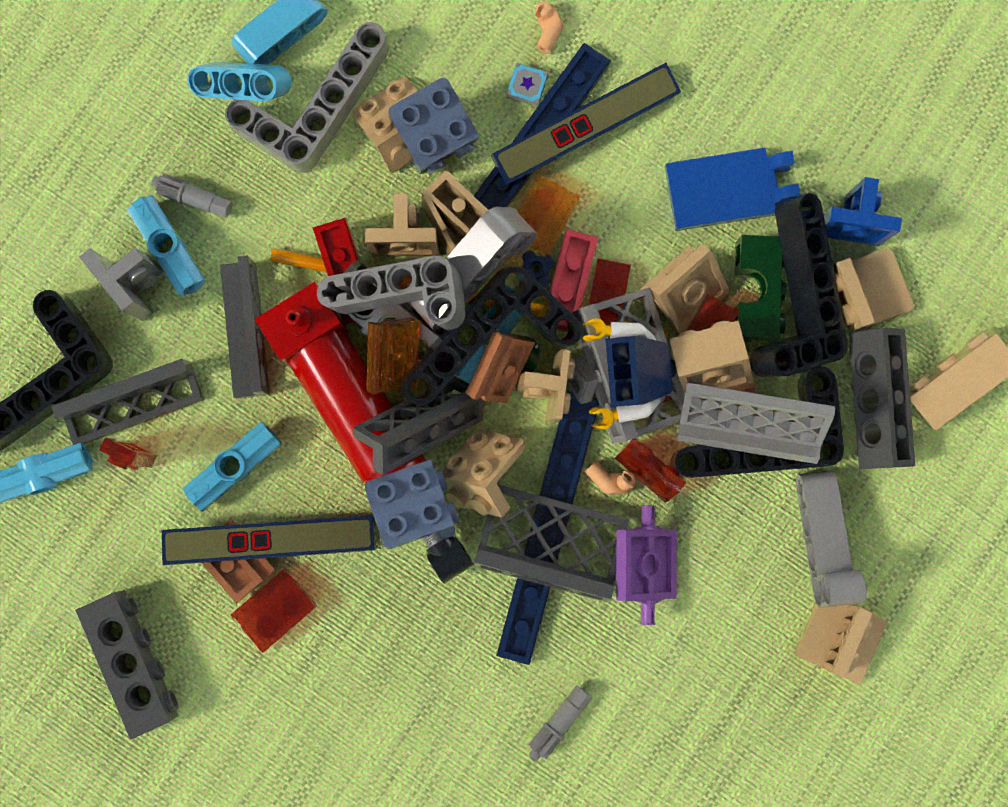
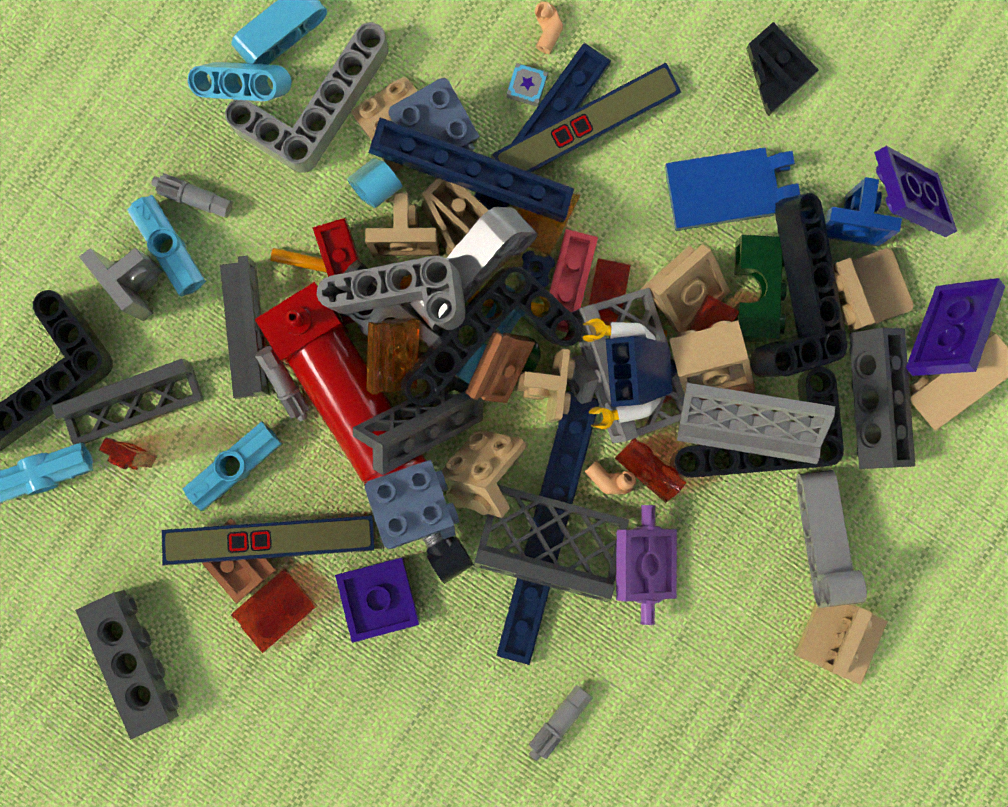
none -> light grey piece [255,346,309,421]
none -> dark purple plate [335,557,420,643]
none -> medium azure beam [347,158,403,208]
none -> dark blue tile [368,117,574,223]
none -> black wing [746,22,819,116]
none -> dark purple plate [874,145,957,237]
none -> dark purple plate [906,278,1005,376]

